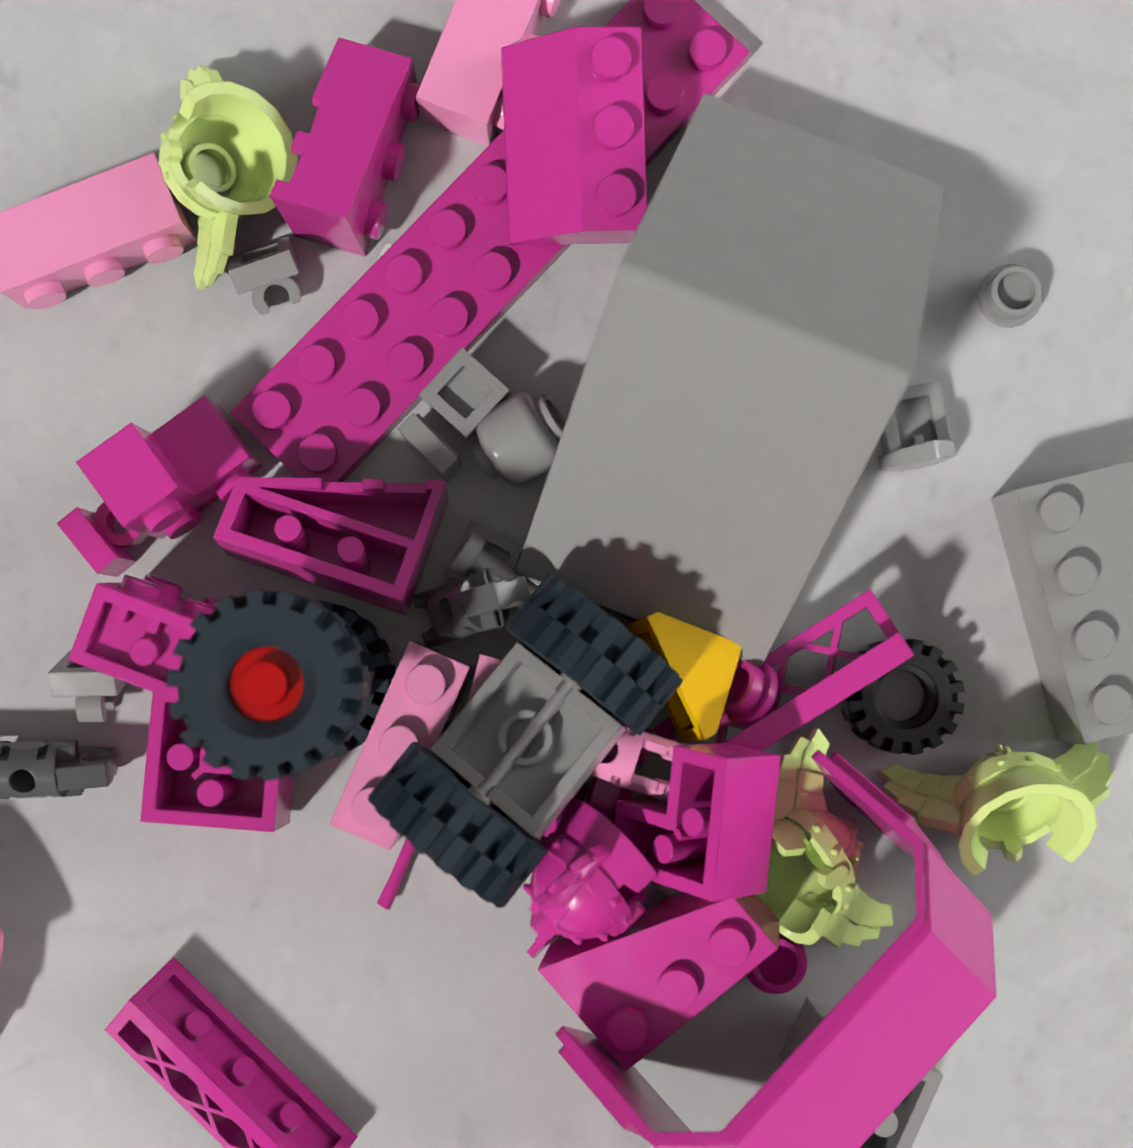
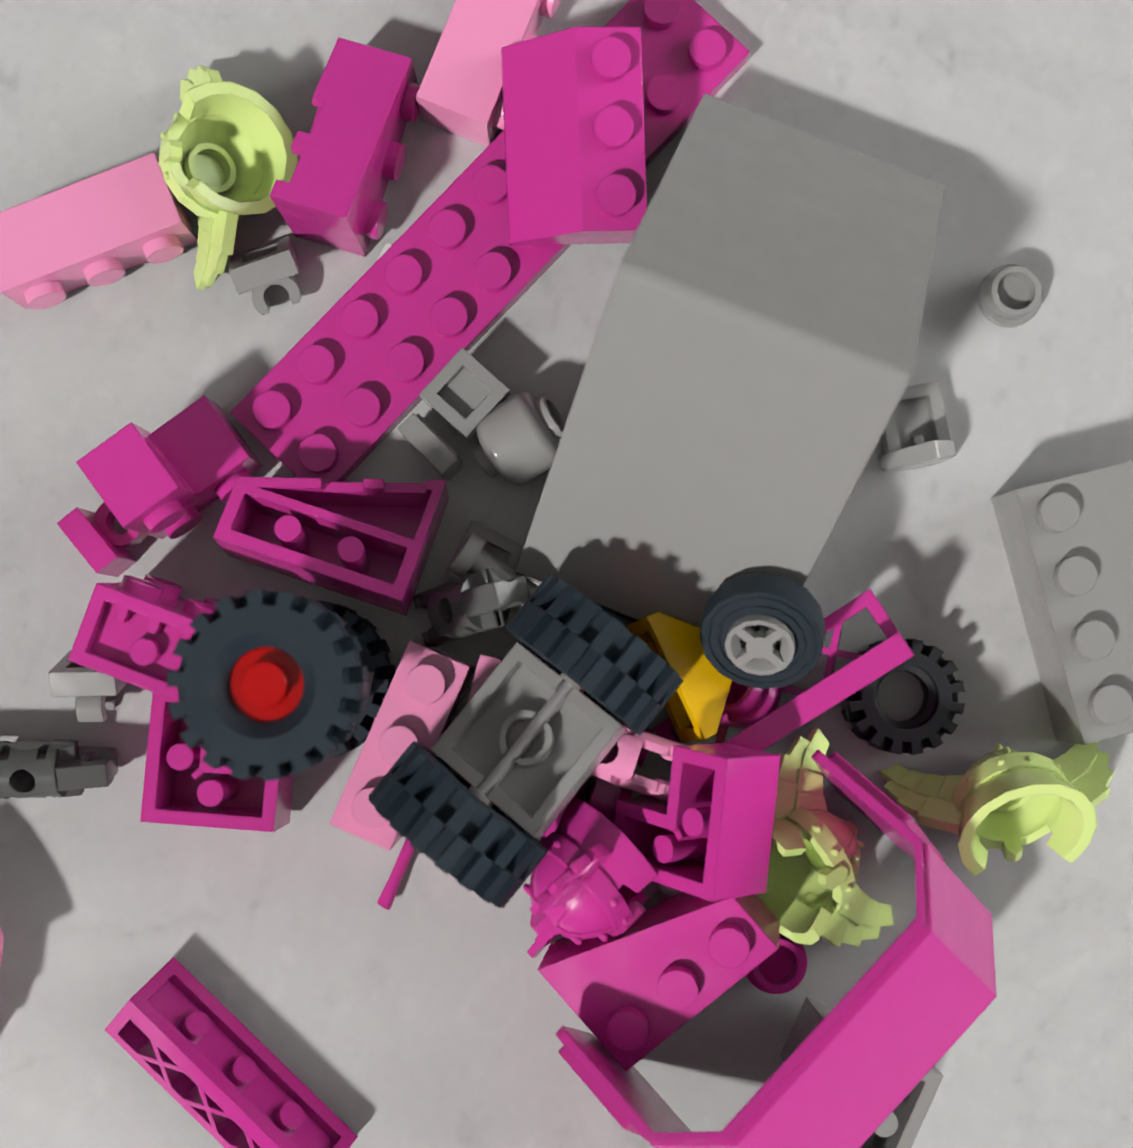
none -> black wheel [699,572,826,689]

